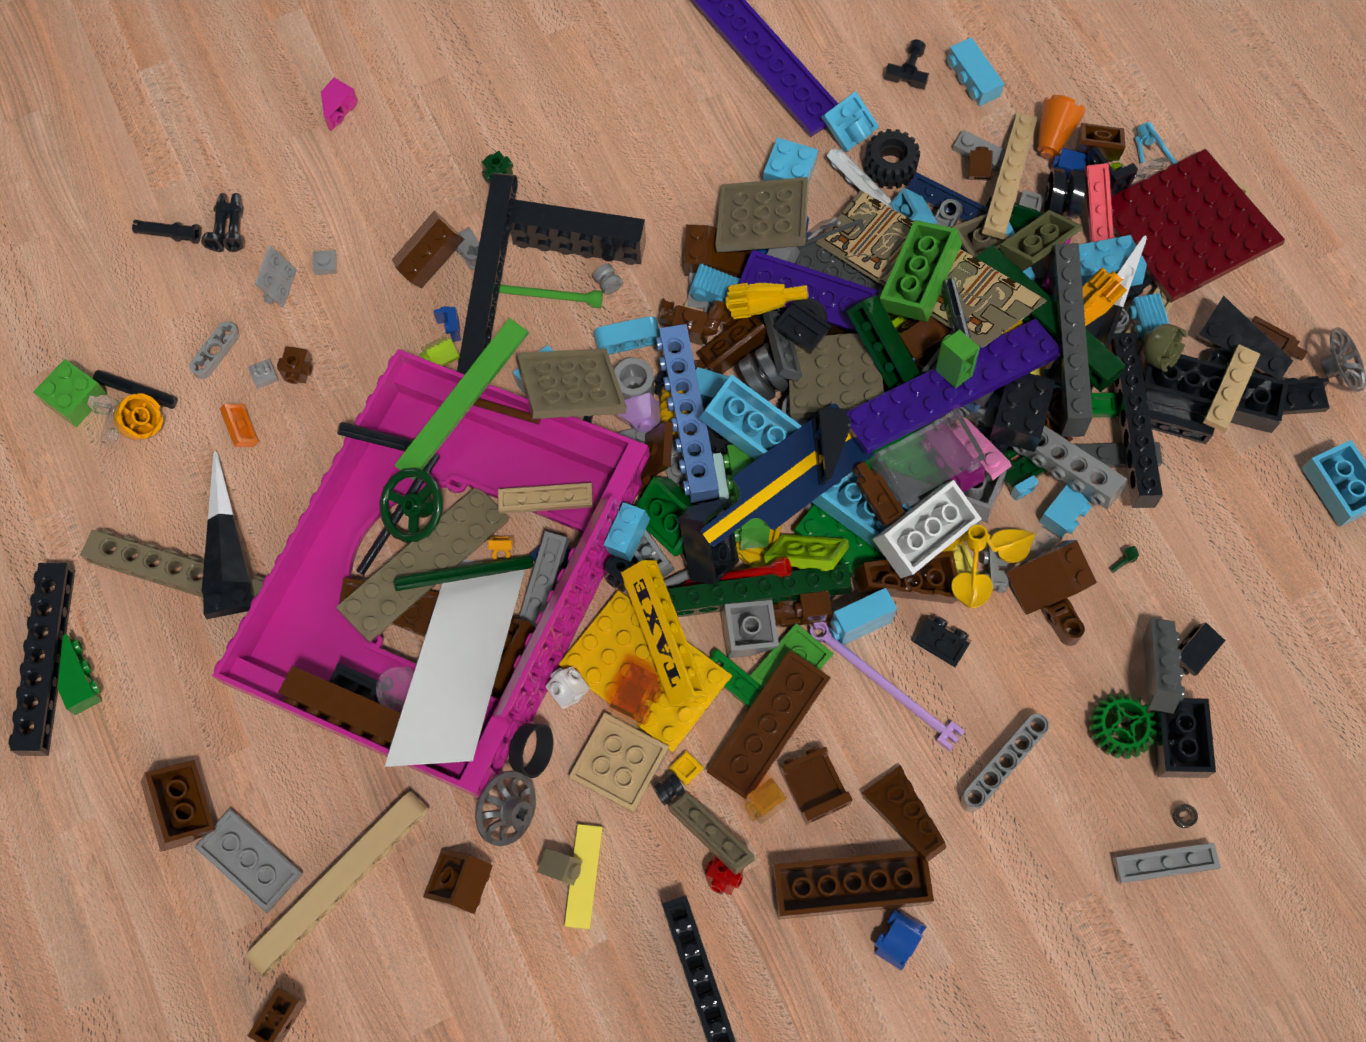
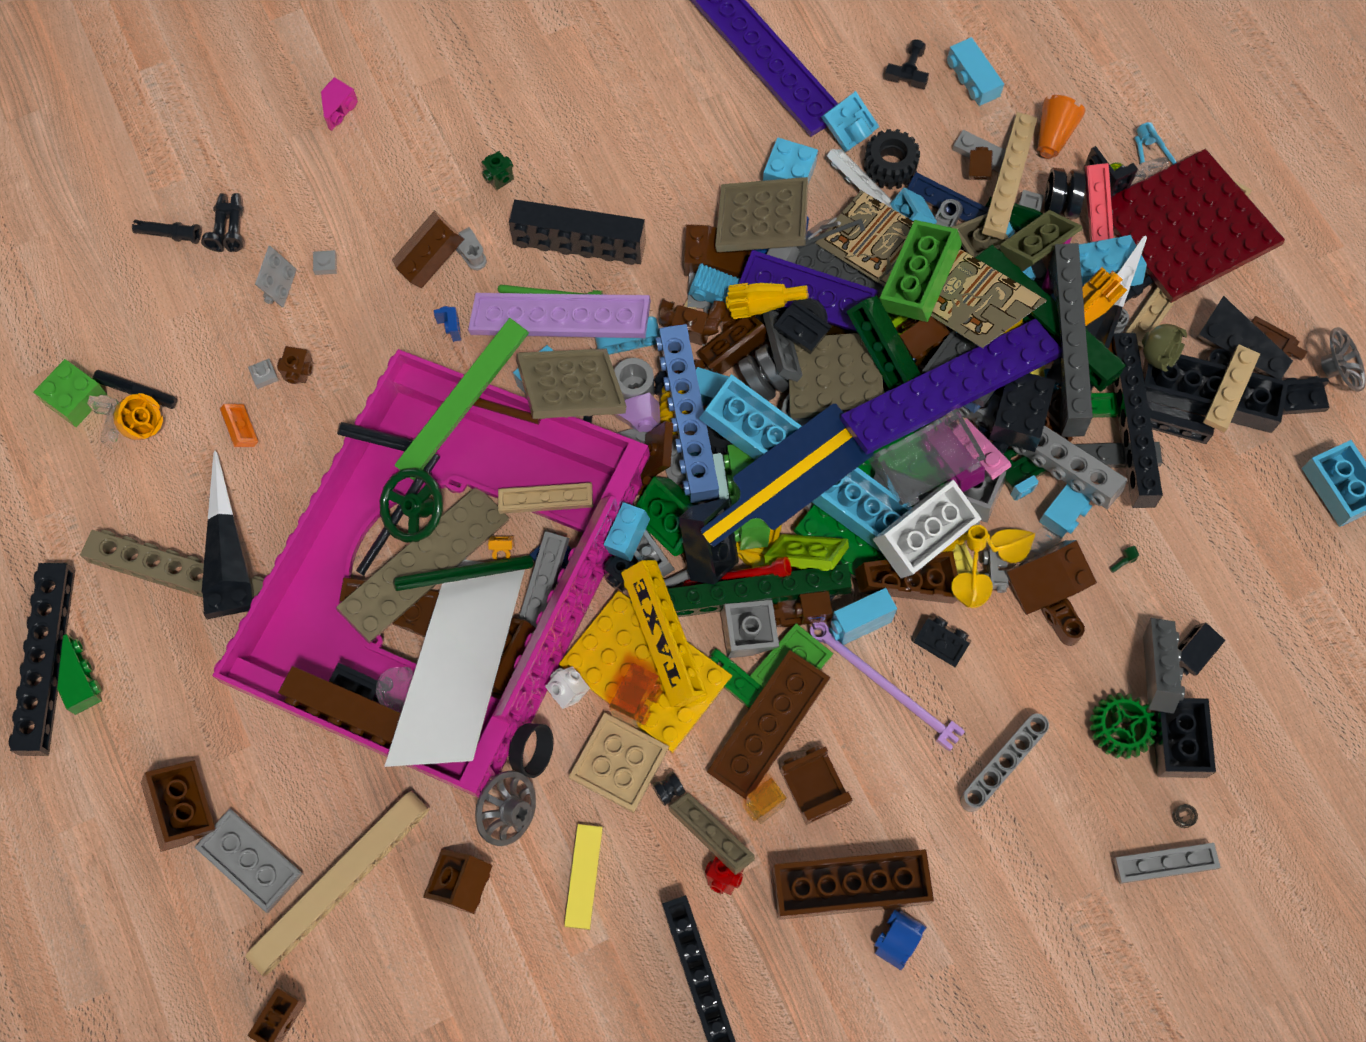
light grey beam [190,321,240,379] -> none
lime brick [419,336,460,366] -> none
black beam [457,173,518,375] -> none
dark tan brick [537,848,583,886] -> none
light grey wheel [593,263,623,295] -> none
yellow tile [669,751,704,787] -> none
black slope [811,408,851,485] -> none
reddish brown hinge [853,461,905,527] -> none
reddish brown wing [862,765,946,863] -> none
bright green brick [936,329,980,388] -> none
black axle [943,278,971,338] -> none
blue brick [1052,148,1088,175] -> none
reddish brown slope [1075,123,1126,162] -> none
medium azure brick [1128,293,1170,346] -> none
none -> lavender plate [468,293,651,338]

